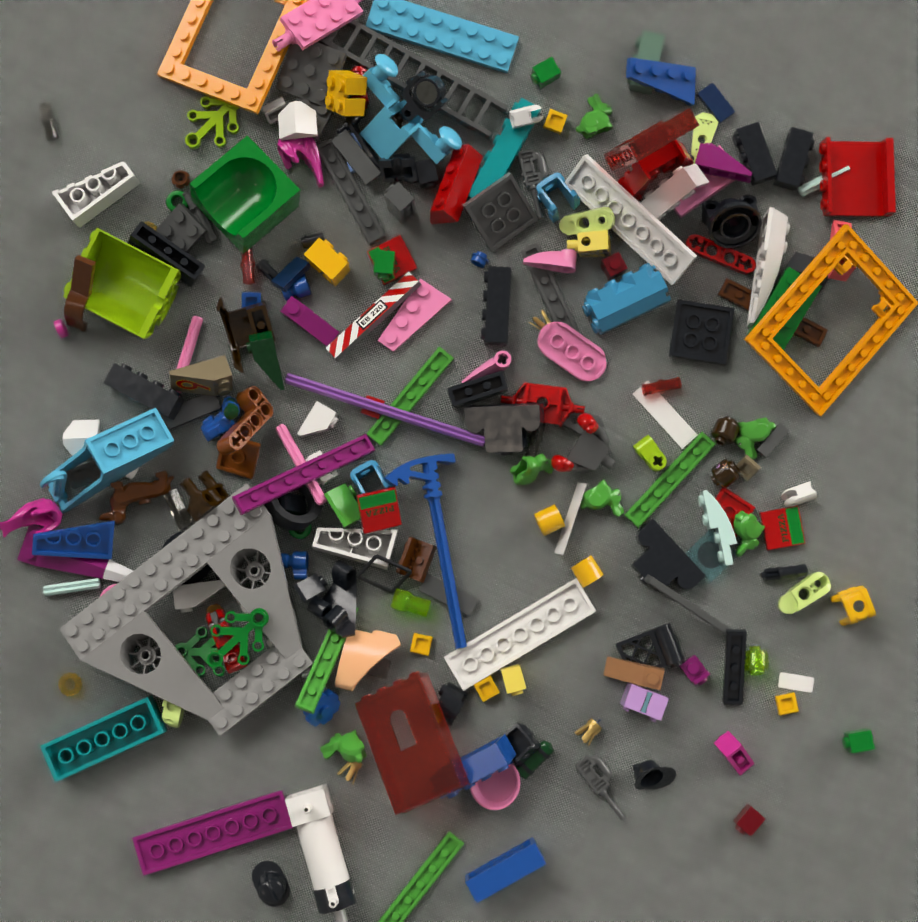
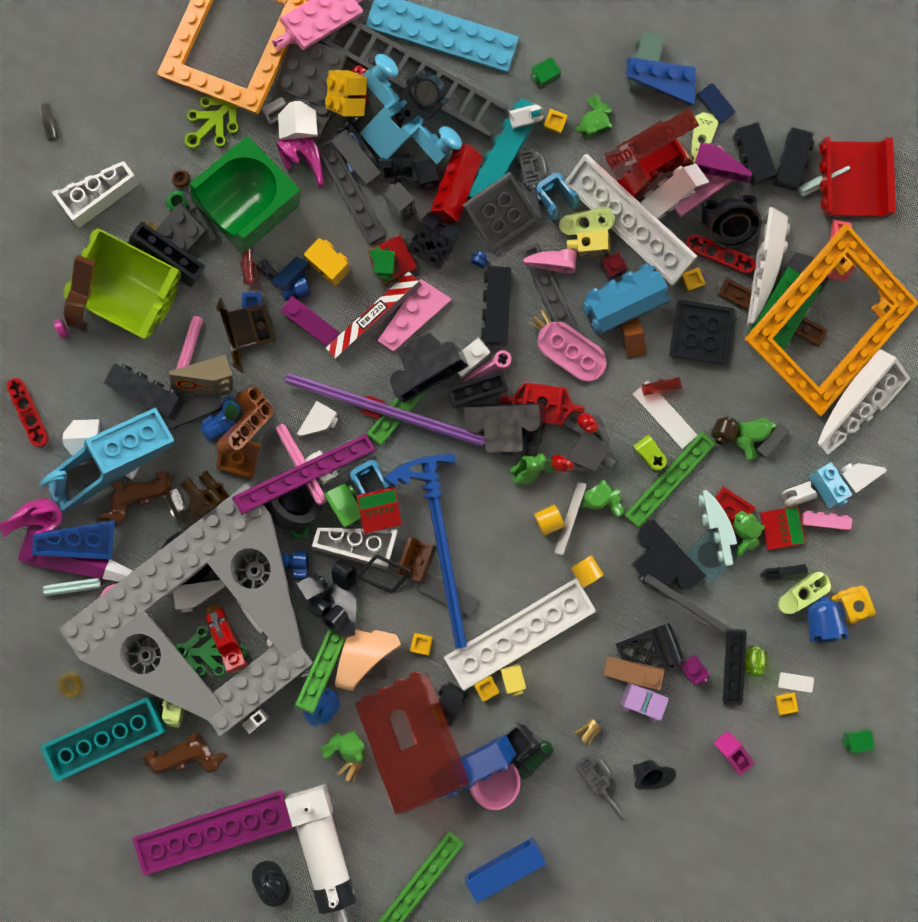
green plant [207,608,269,667] -> none
dark green slope [246,330,285,391] -> none
black pin [301,232,325,250] -> none
clear neon green piece [390,588,431,617] -> none
dark brown head [711,459,740,488] -> none
dark red brick [733,804,766,837] -> none
dark tan tile [736,454,761,482] -> none
none -> red beam [6,378,49,447]
none -> reddish brown animal [142,732,228,775]
none -> white piece [242,708,270,734]
none -> black brick [390,333,469,403]
none -> black brick [407,212,461,269]
none -> white brick [456,338,490,379]
none -> dark orange slope [620,317,646,358]
none -> yellow tile [681,267,706,292]
none -> bright pink piece [801,511,852,530]
none -> blue cylinder [807,597,849,643]
none -> medium azure brick [808,462,852,509]
none -> white wedge [818,349,911,454]
none -> white slope [839,463,887,494]

